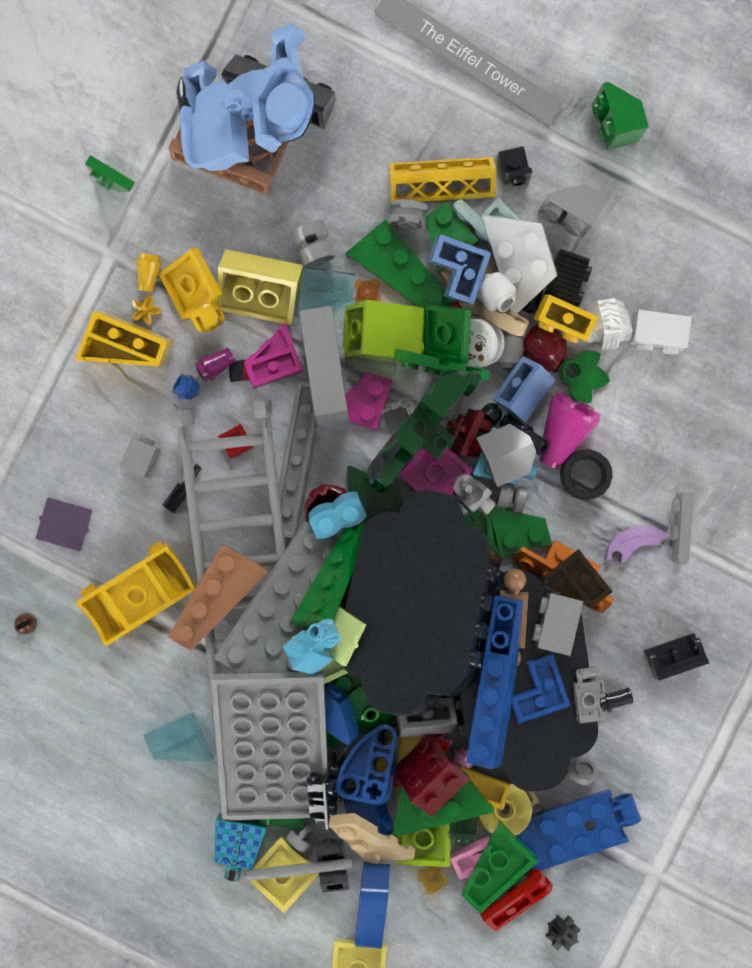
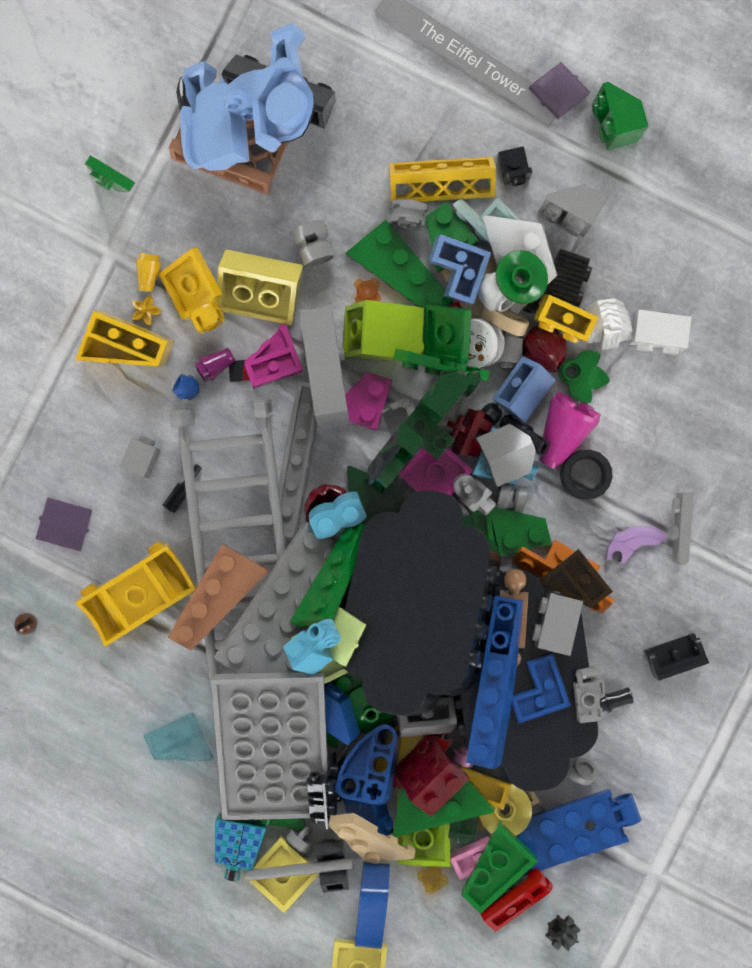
red tile [218,424,254,459] -> none
clear light blue wing [296,266,356,318] -> none
none -> green dish [495,250,548,304]
none -> clear purple piece [528,62,590,119]

